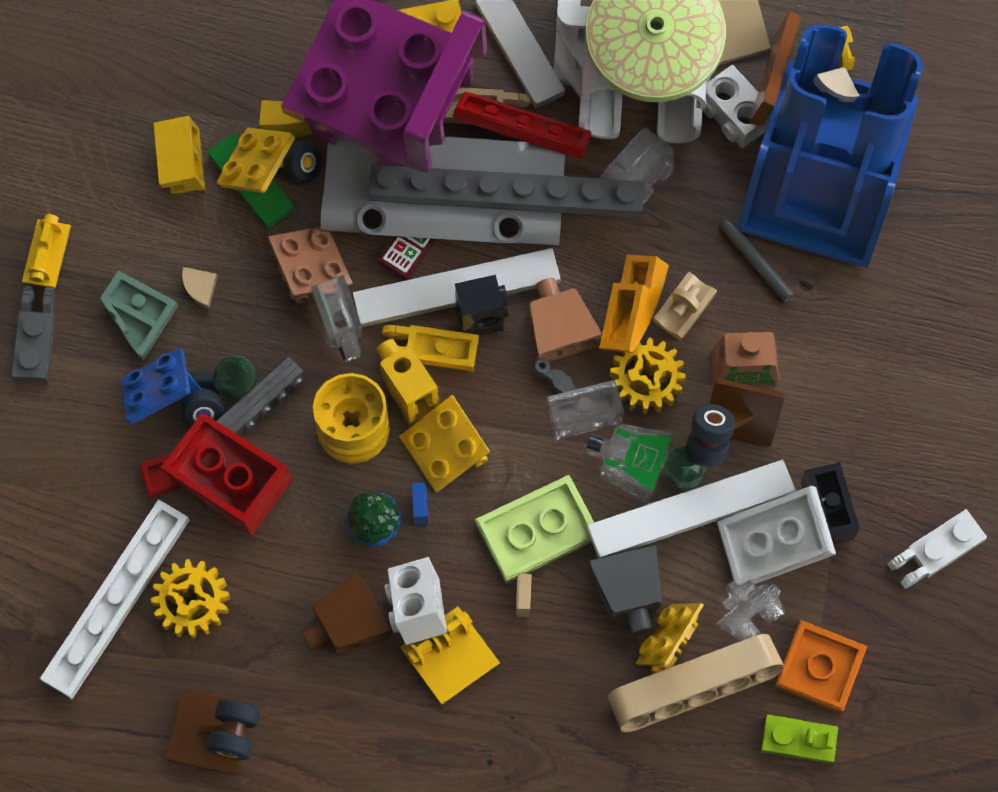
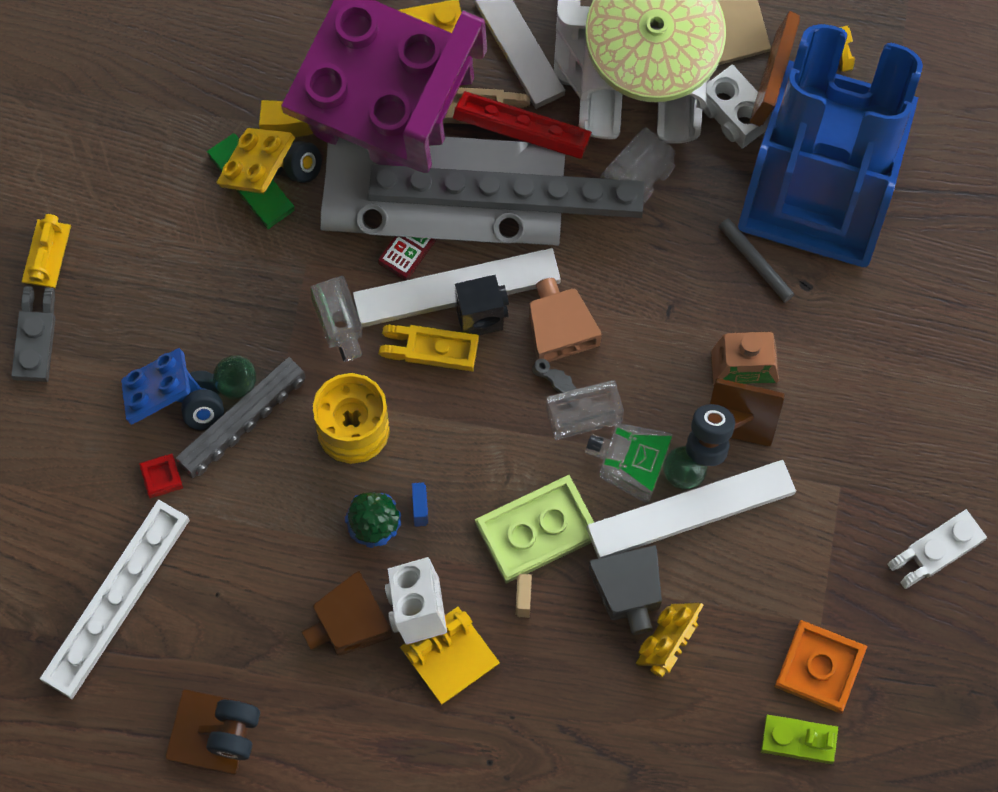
sand green wing [100,270,178,361] -> none
yellow gear [151,559,230,639] -> none
yellow hinge [154,116,205,194] -> none
red slope [160,412,293,536] -> none
tan tile [182,267,218,309] -> none
nougat hinge [267,227,353,304] -> none
yellow torso [376,339,439,426] -> none
yellow hinge [399,395,490,493] -> none
light orange slope [599,254,669,353] -> none
tan beam [607,634,785,732] -> none
yellow gear [610,338,686,414] -> none
tan hips [653,272,717,341] -> none
clear hips [716,580,785,642] -> none
white tile [717,486,836,589] -> none
black brick [801,462,860,545] -> none
tan tile [813,67,859,102] -> none

